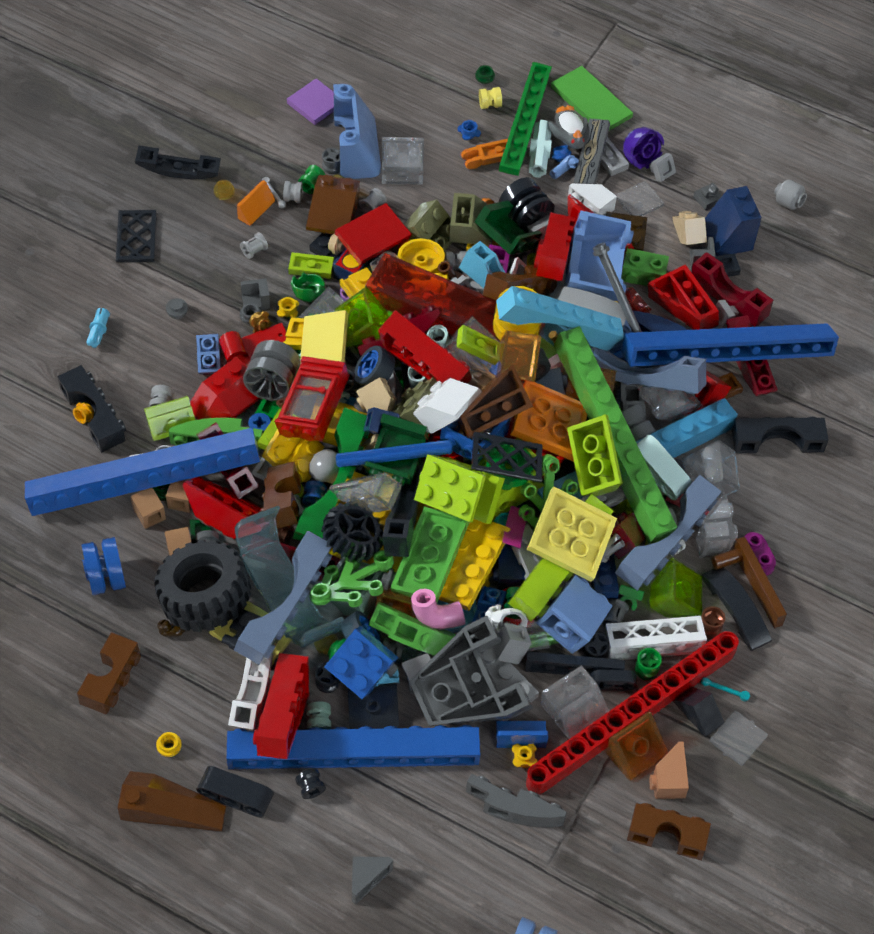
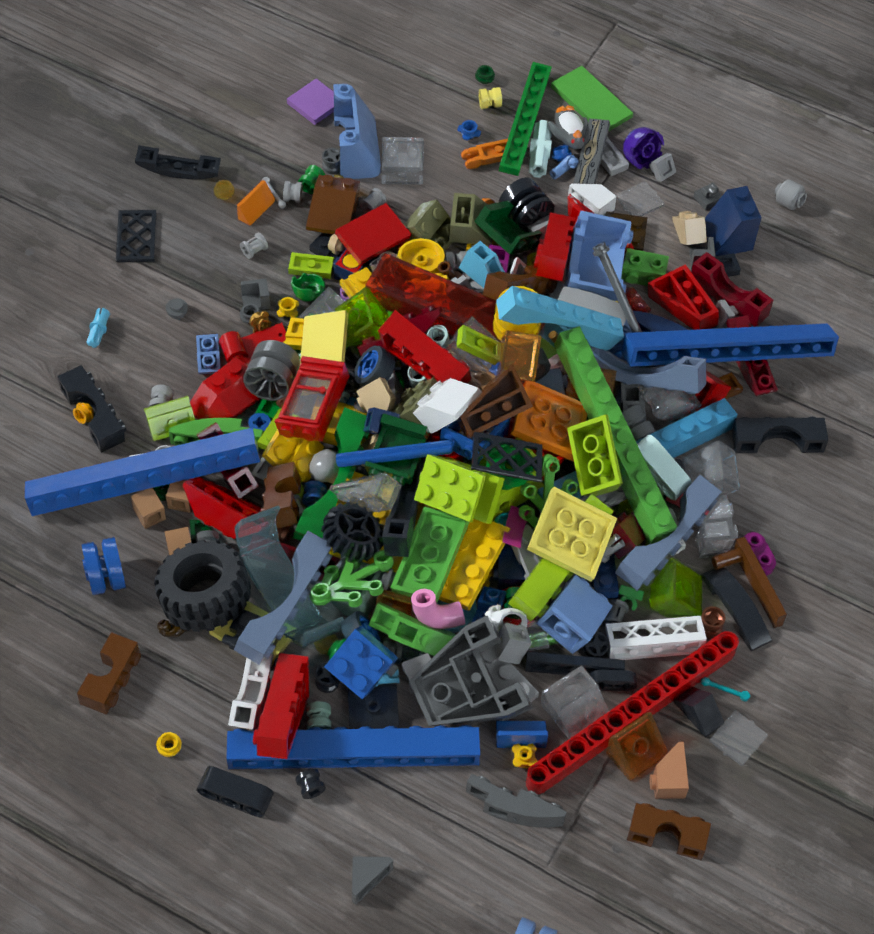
reddish brown wedge [117,771,226,832] -> none
green wheel [635,648,662,681] -> none

